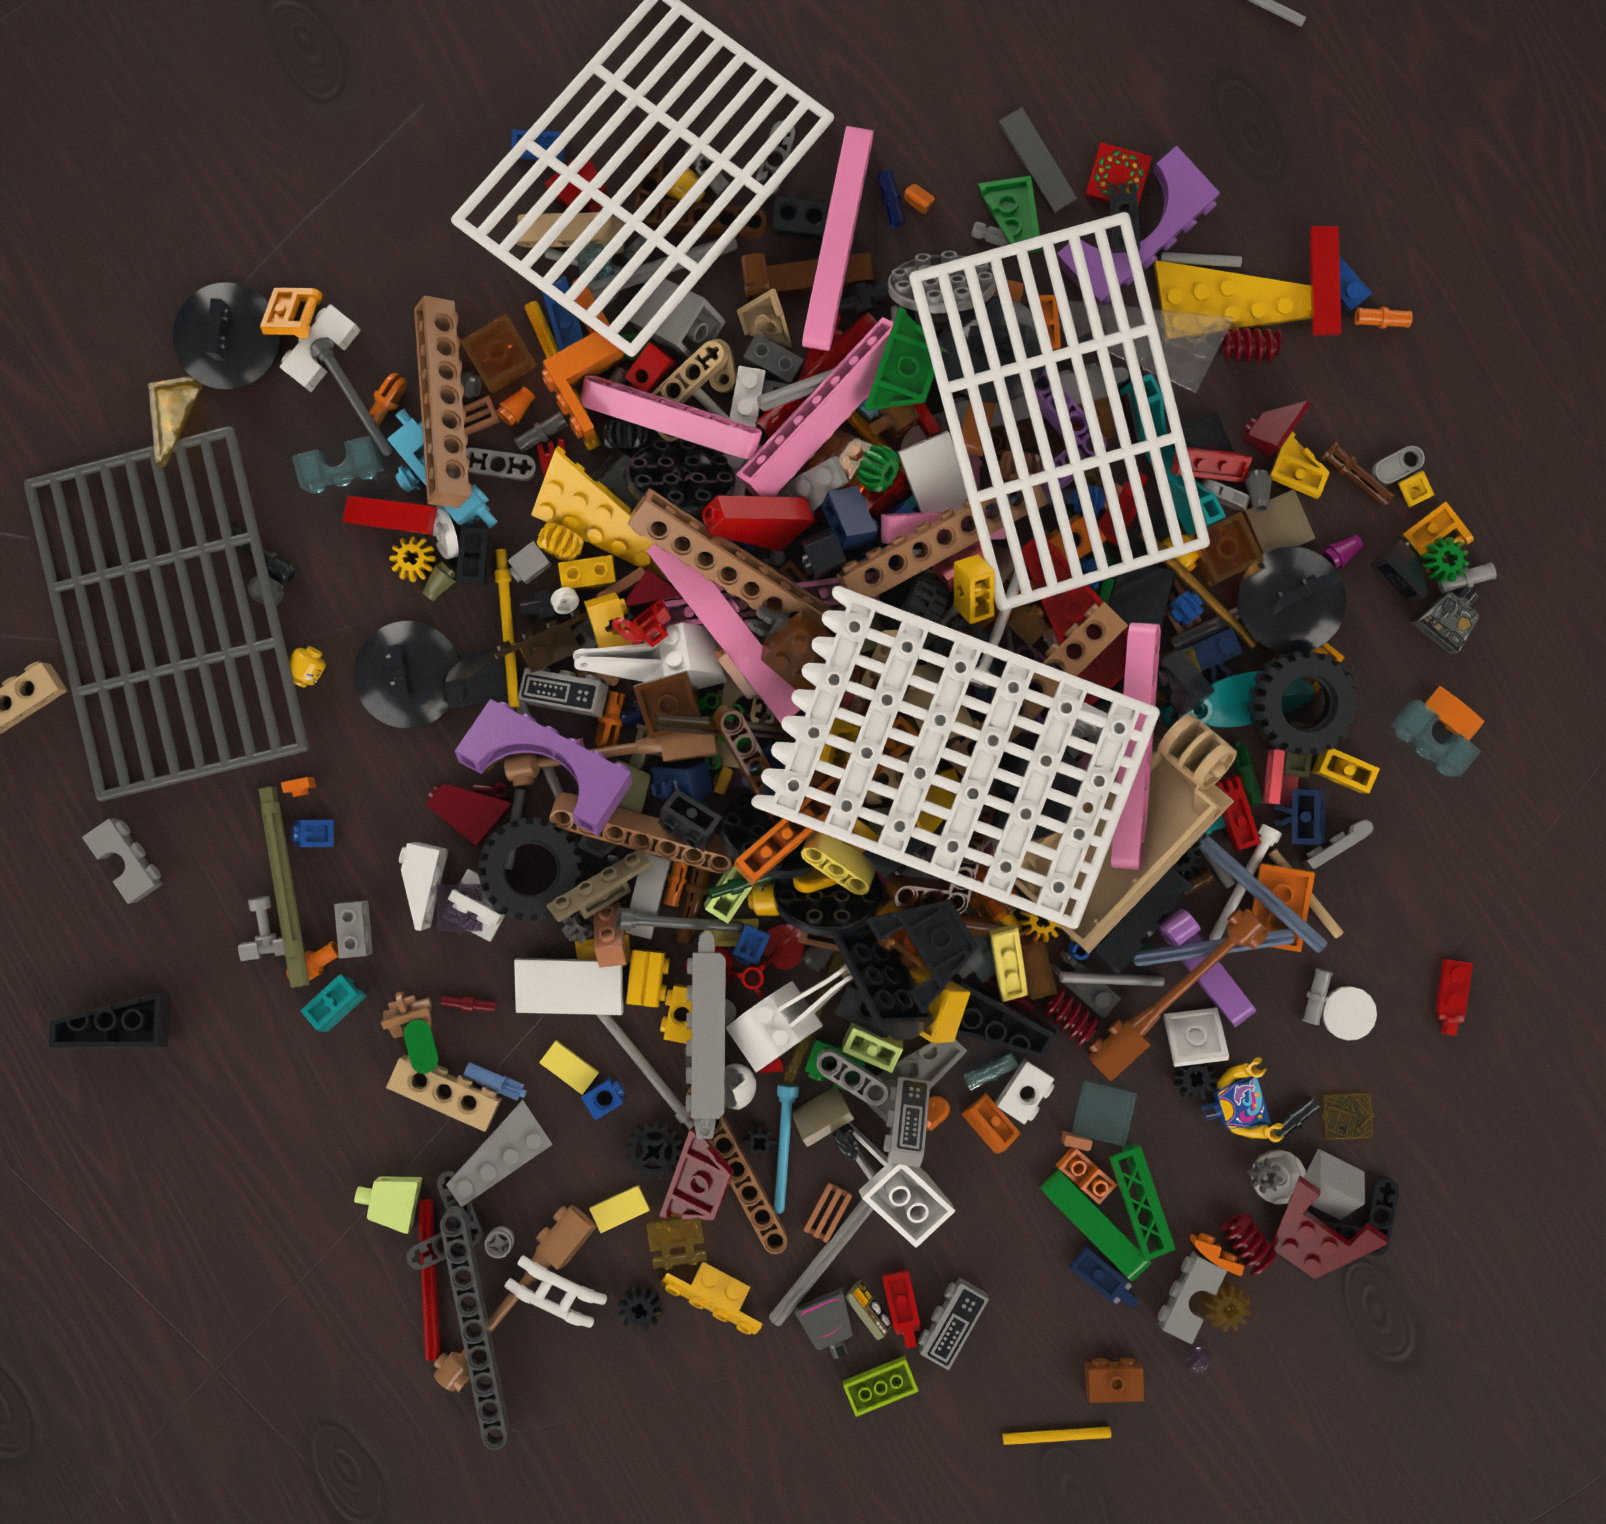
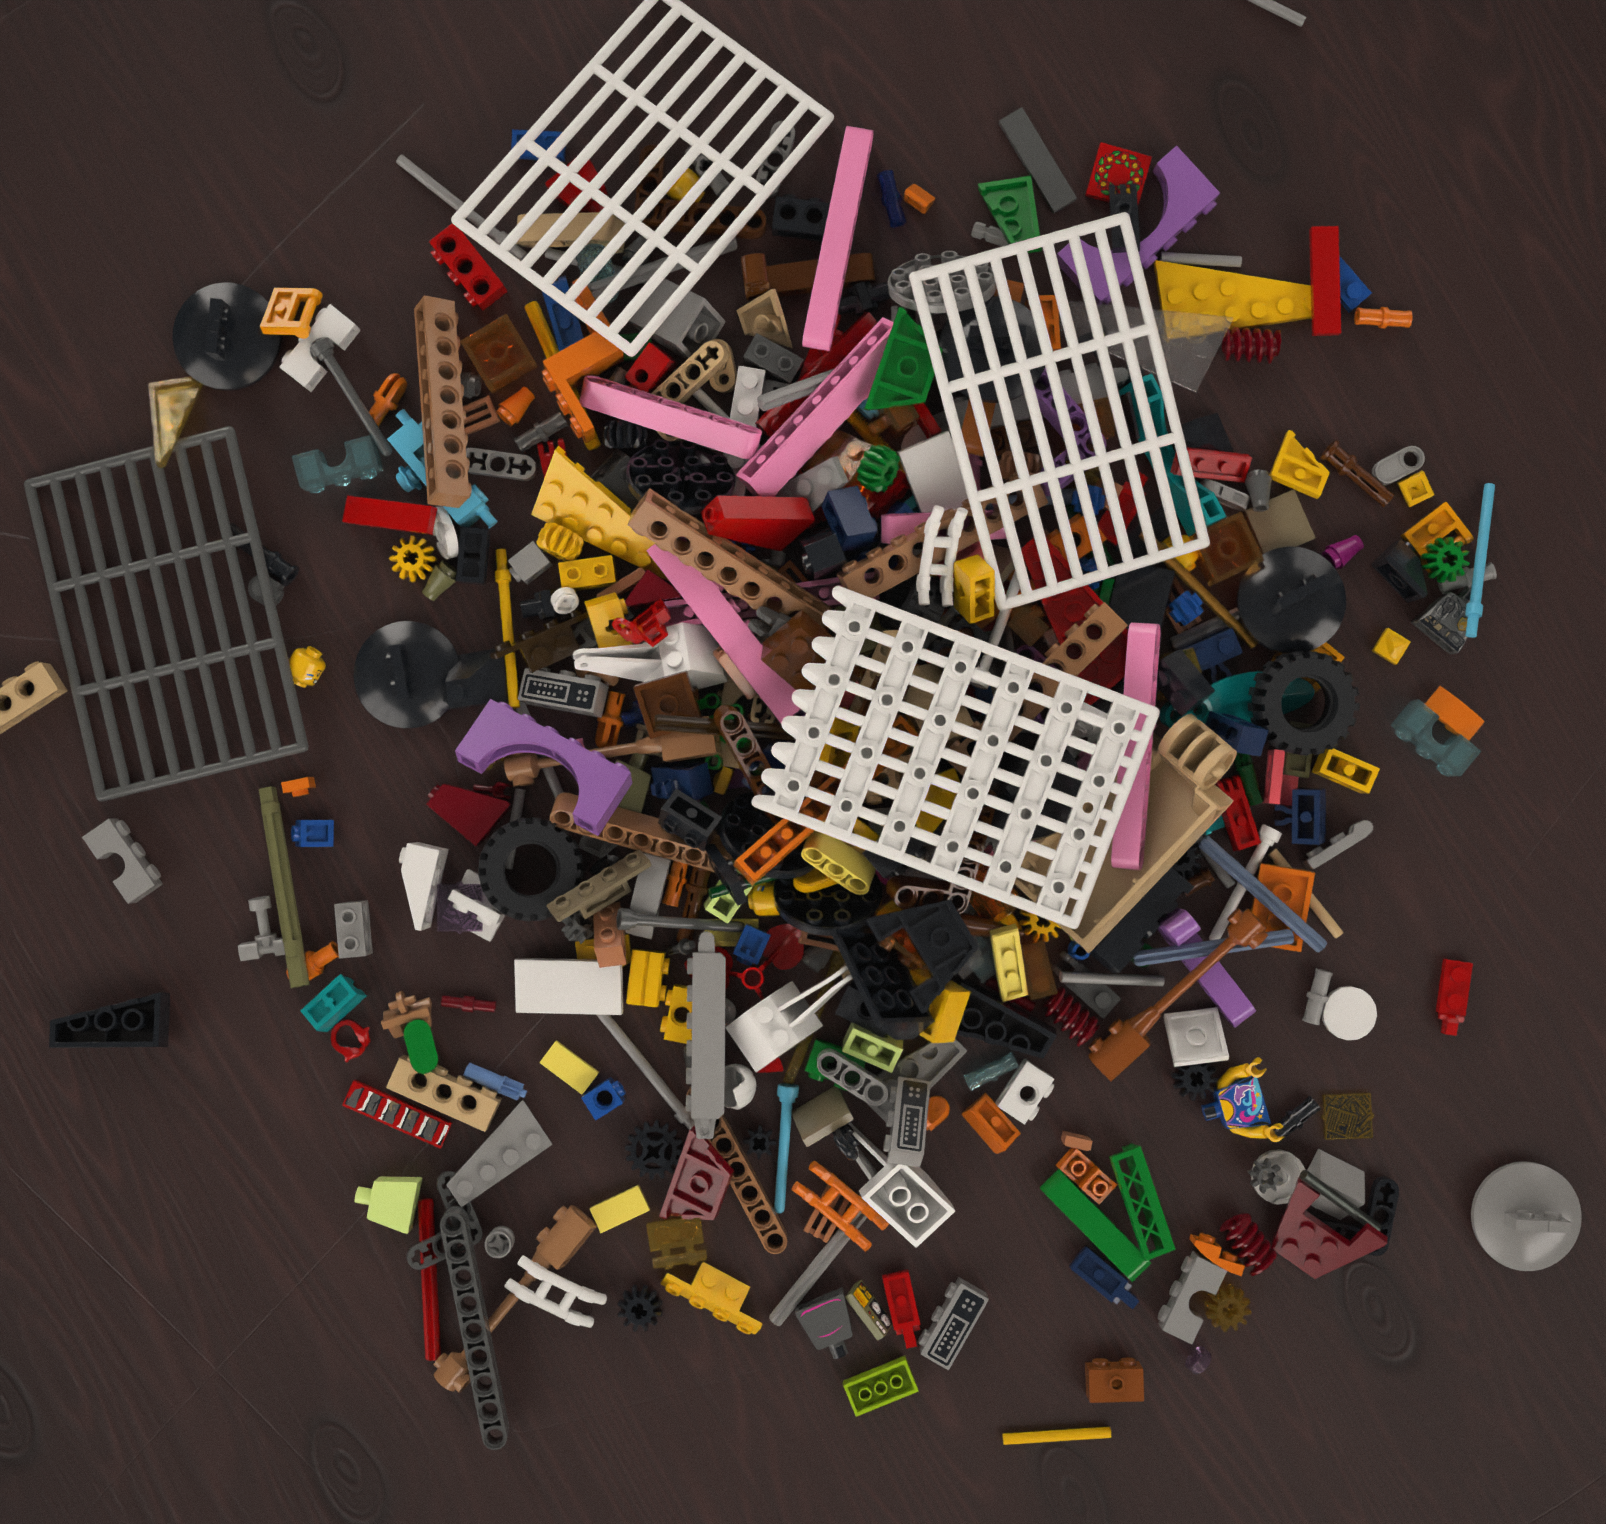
clear light blue tile [1071,1080,1137,1146] -> none
dark red slope [1242,401,1312,457] -> none
none -> red piece [331,1019,370,1063]
none -> tile [342,1080,453,1149]
none -> light grey bar [396,154,528,261]
none -> red brick [429,223,508,311]
none -> dark grey piece [666,938,696,955]
none -> black hinge [705,844,748,906]
none -> orange piece [792,1160,889,1251]
none -> white piece [916,505,968,607]
none -> dark blue brick [1206,711,1269,757]
none -> pearl dark grey bar [1299,1170,1381,1231]
none -> yellow tile [1372,628,1411,665]
none -> medium azure bar [1465,483,1495,638]
none -> light grey bracket [1471,1161,1582,1271]

